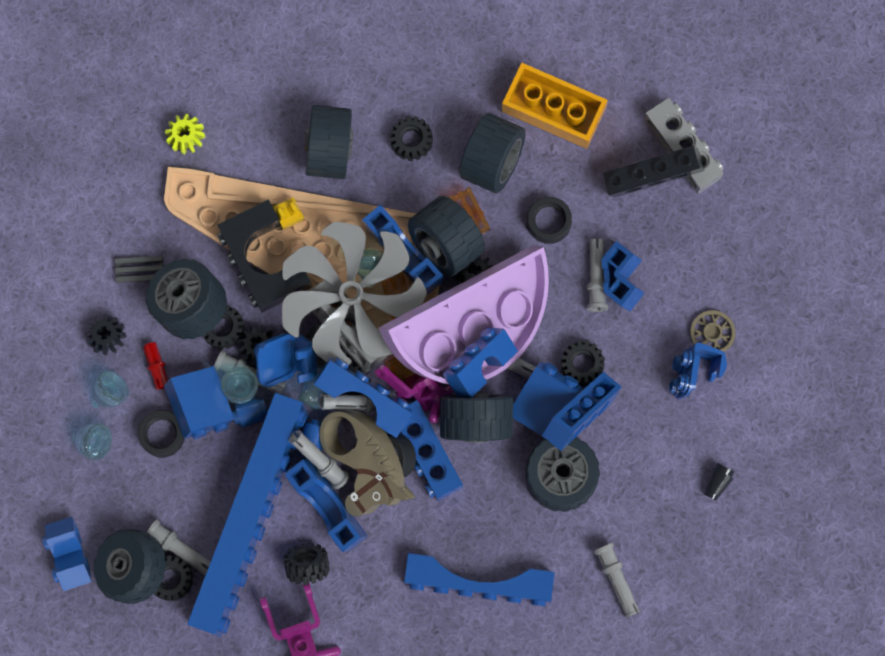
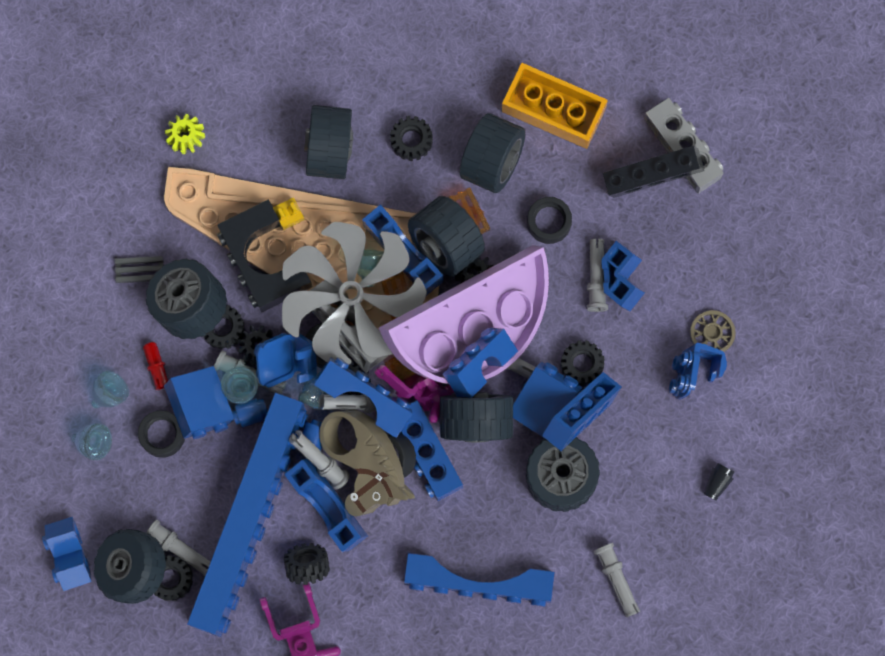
black gear [85,314,127,356] -> none

